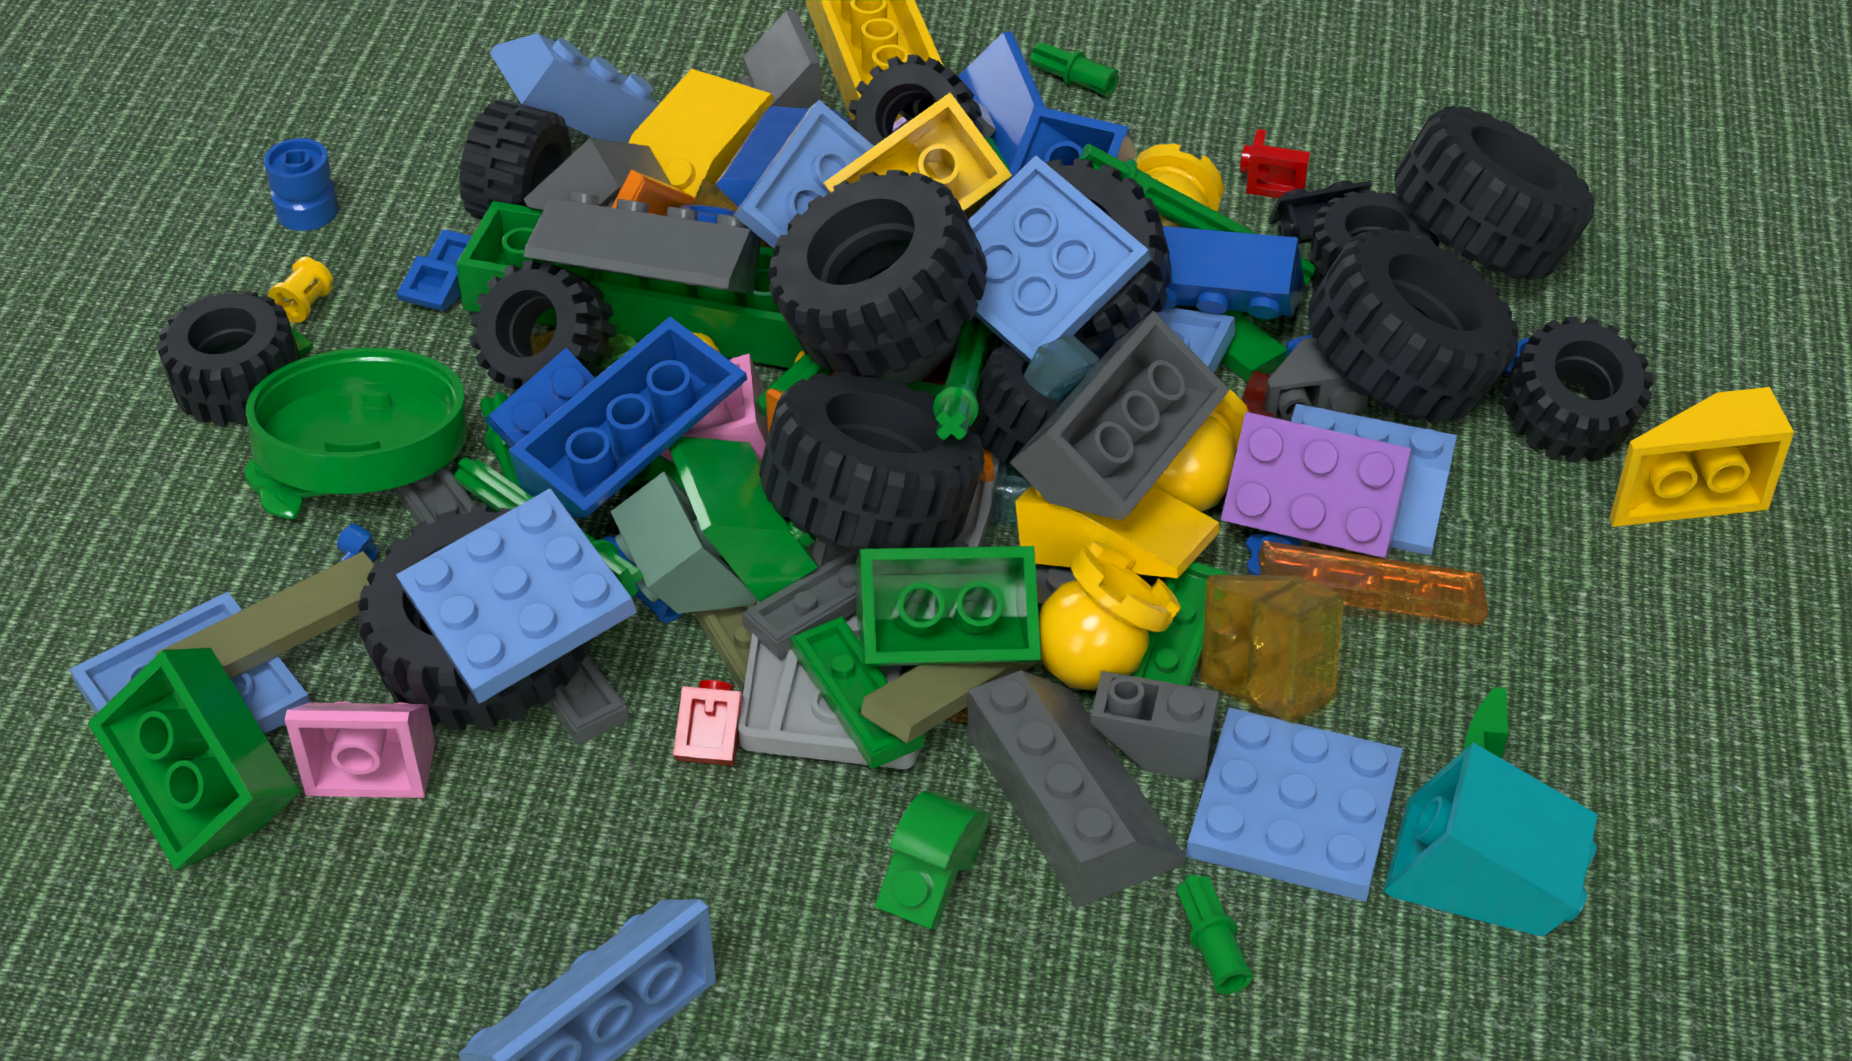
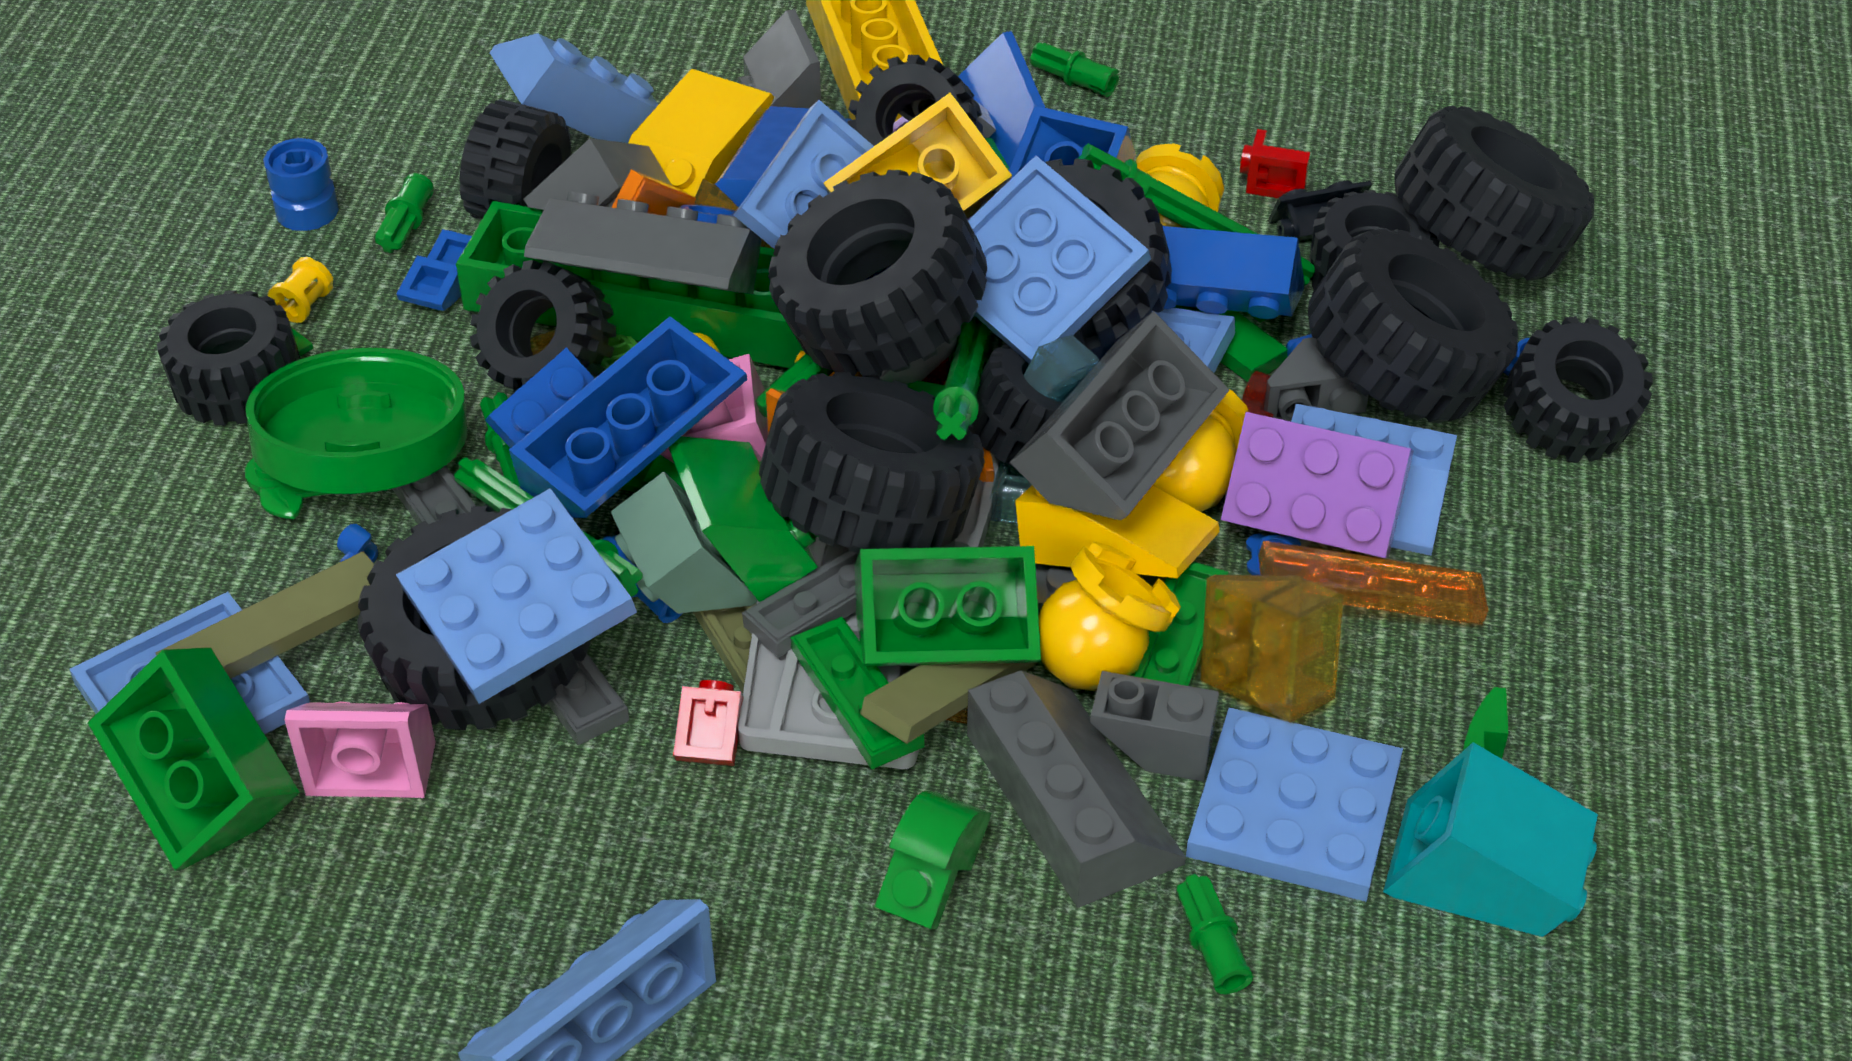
yellow slope [1609,387,1794,527] -> none
none -> green axle [375,173,434,253]

